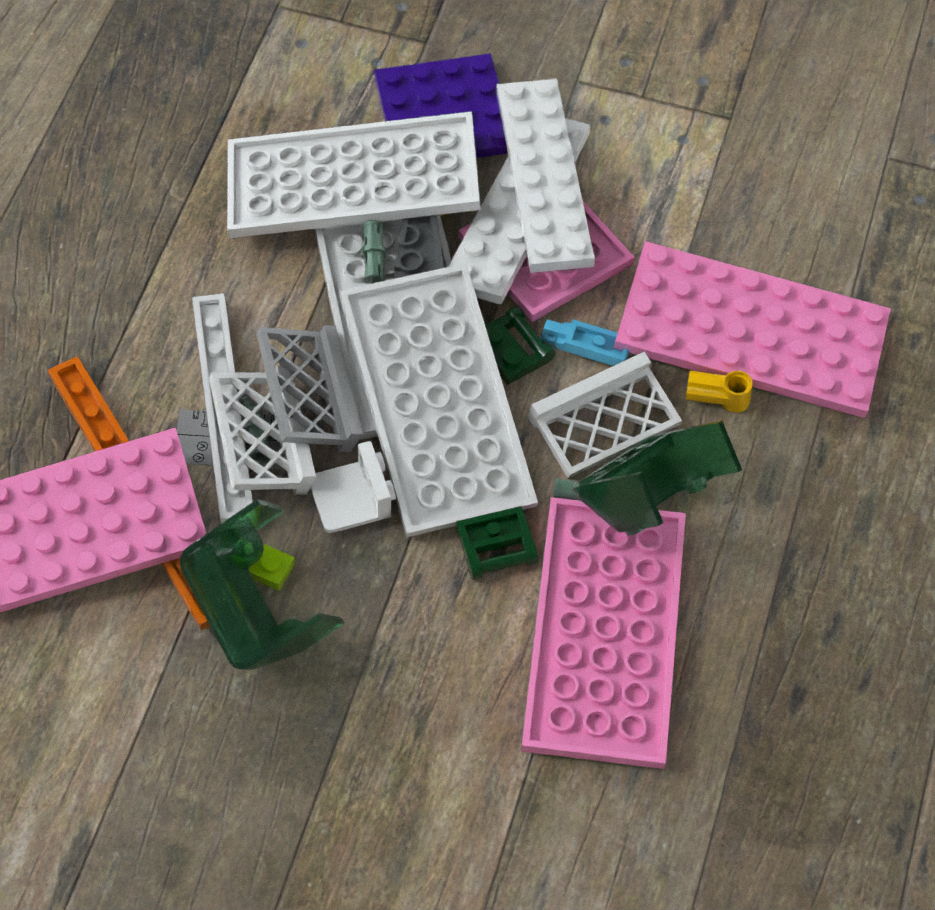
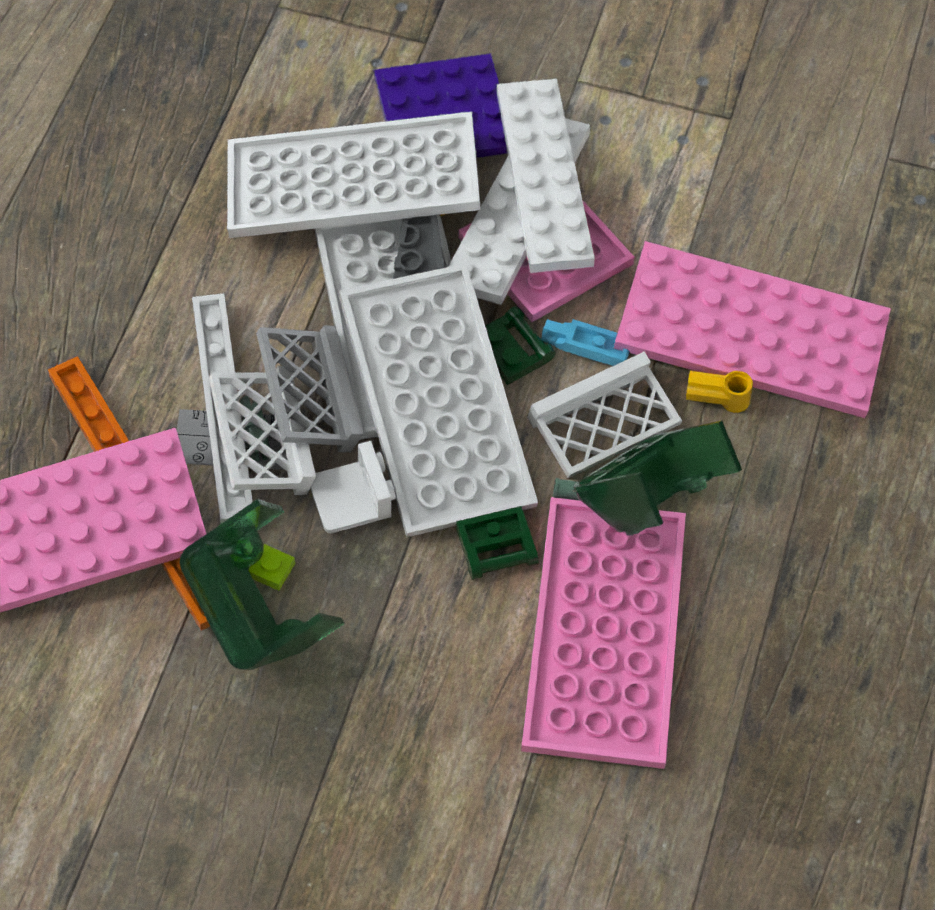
sand green pin [361,220,387,284] -> none

